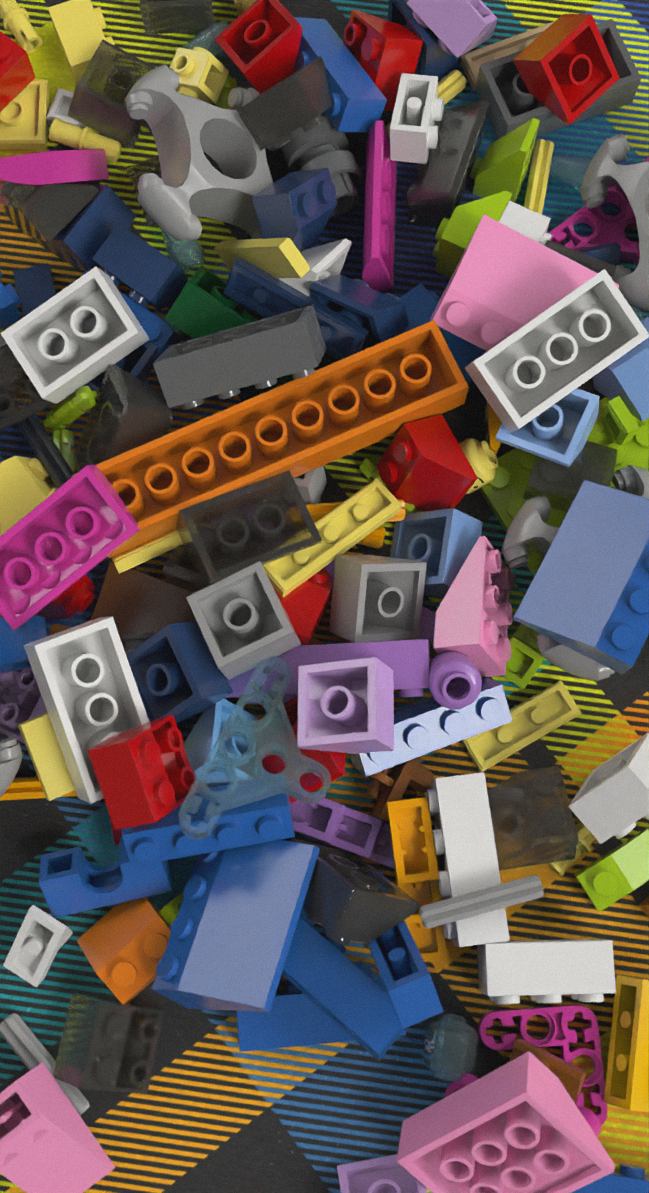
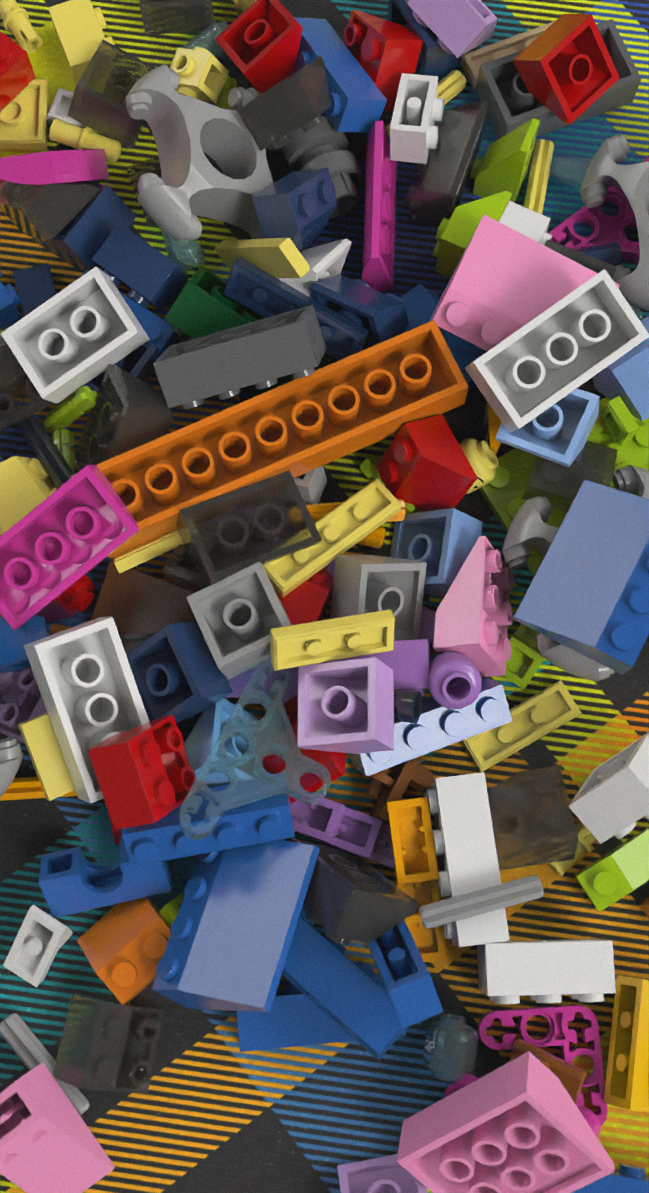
none -> light yellow tile [270,609,395,671]
none -> black hinge [394,689,422,723]

